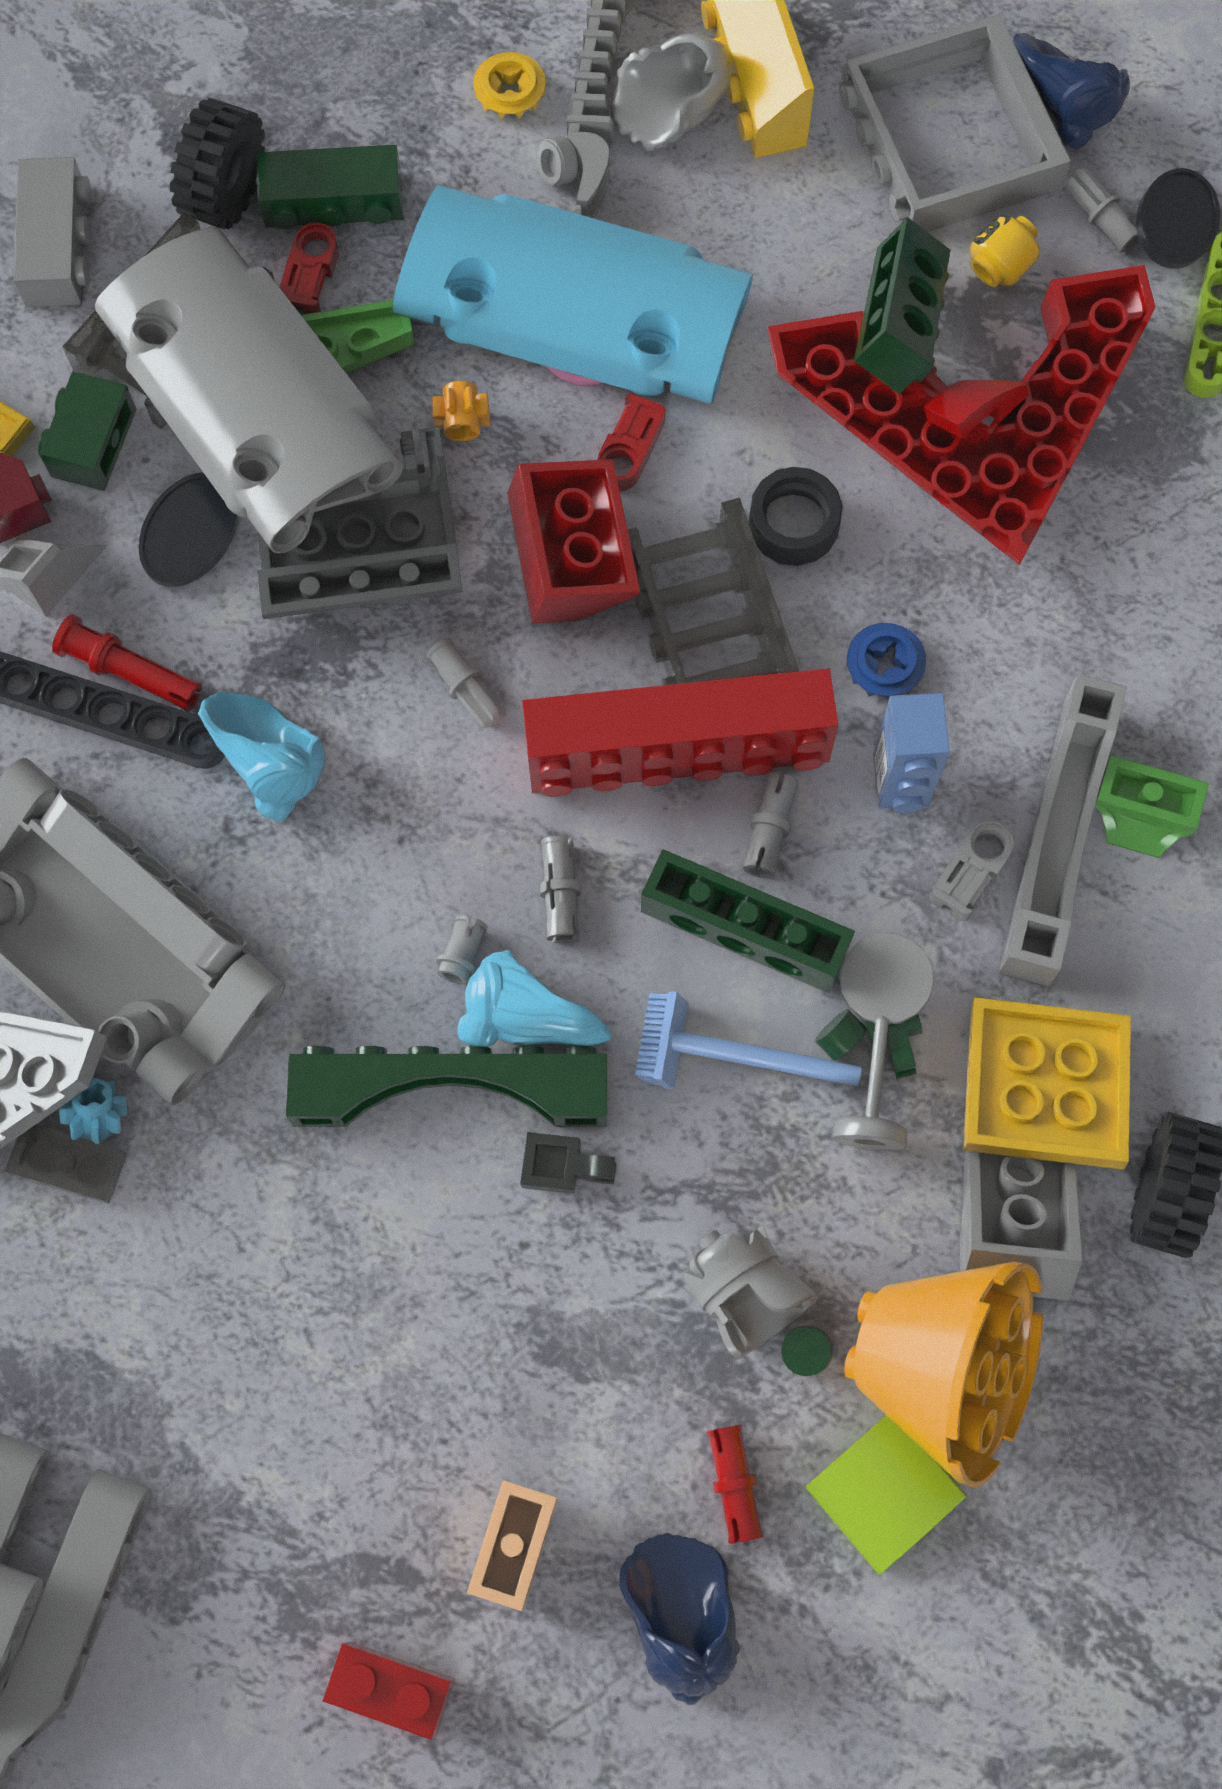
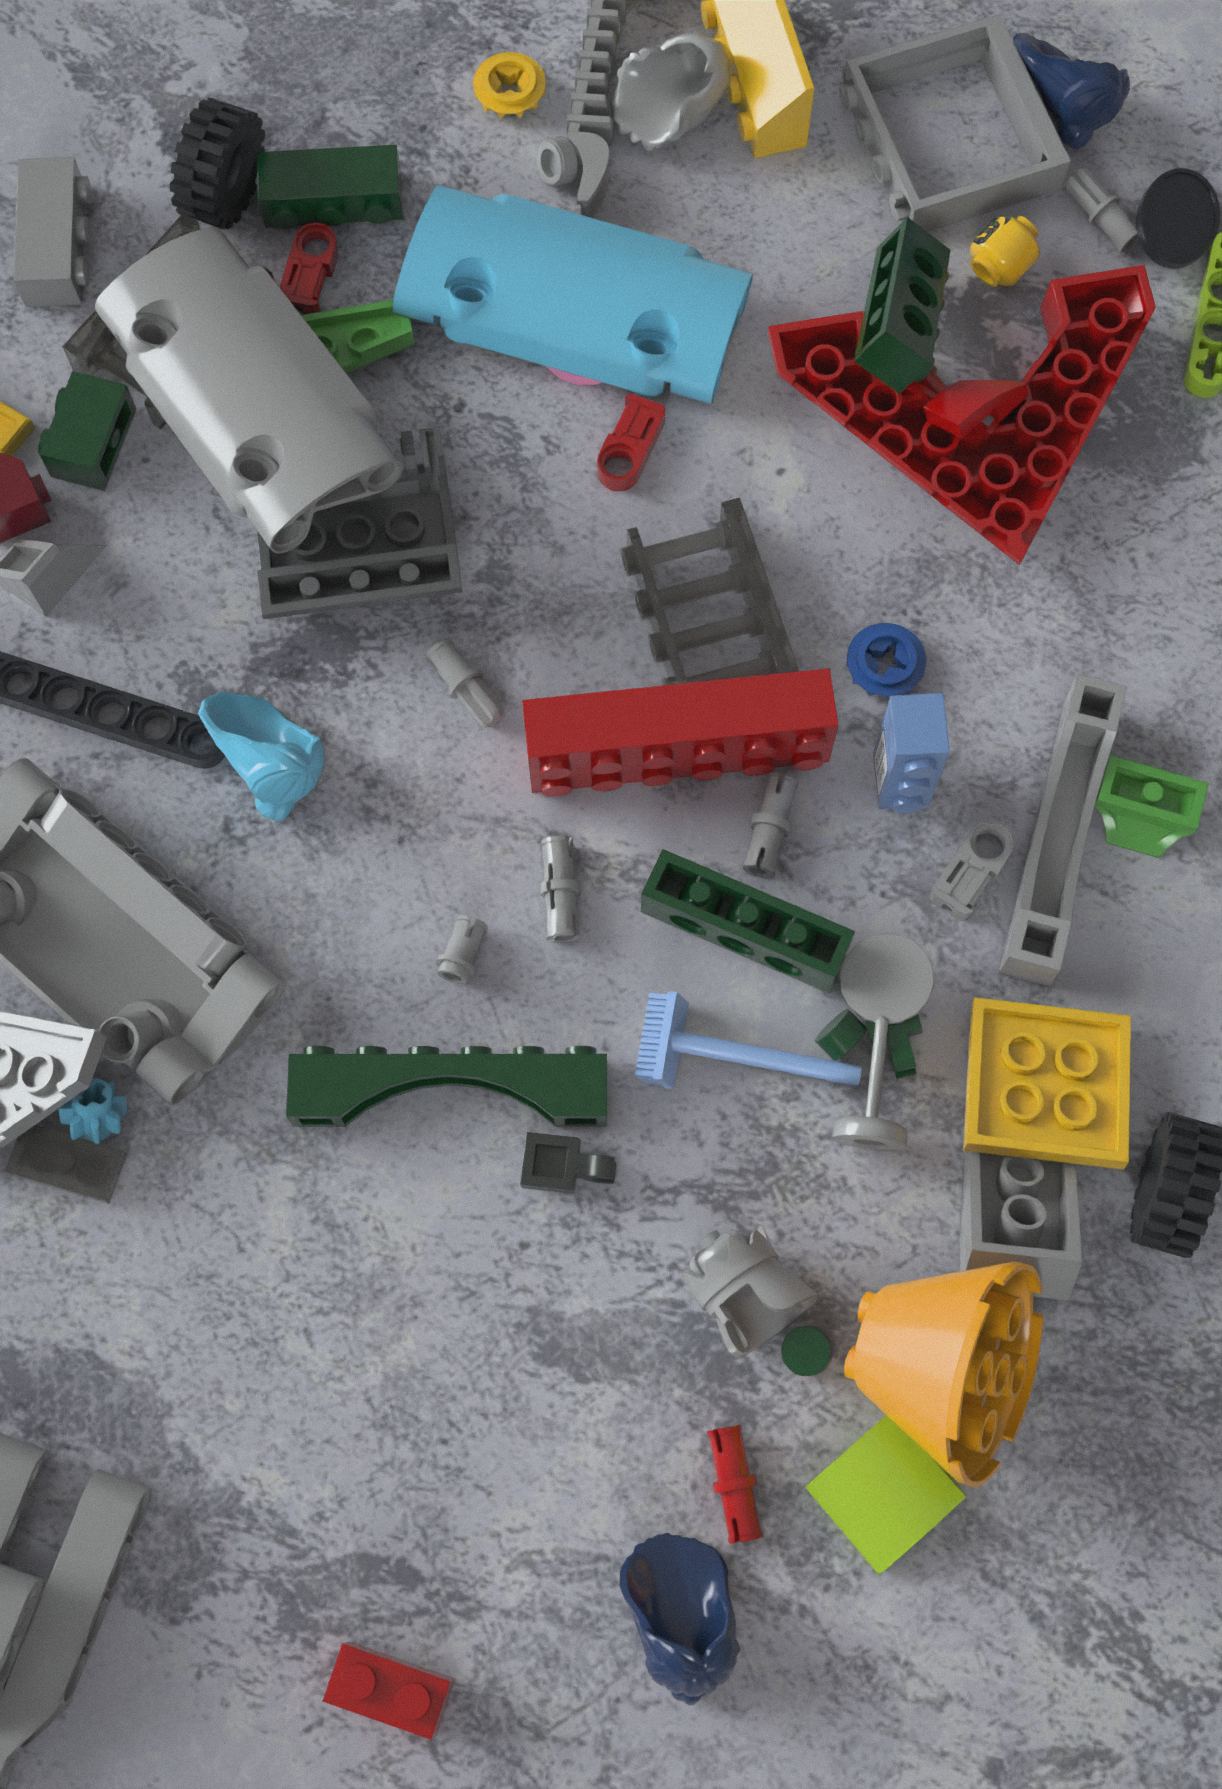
red pin [52,614,202,712] -> none
black piece [138,472,238,587] -> none
light orange gear [432,381,490,441] -> none
medium azure hair [457,950,611,1047] -> none
light nougat brick [467,1480,558,1611] -> none
red slope [507,459,640,624] -> none
black tyre [748,466,843,566] -> none

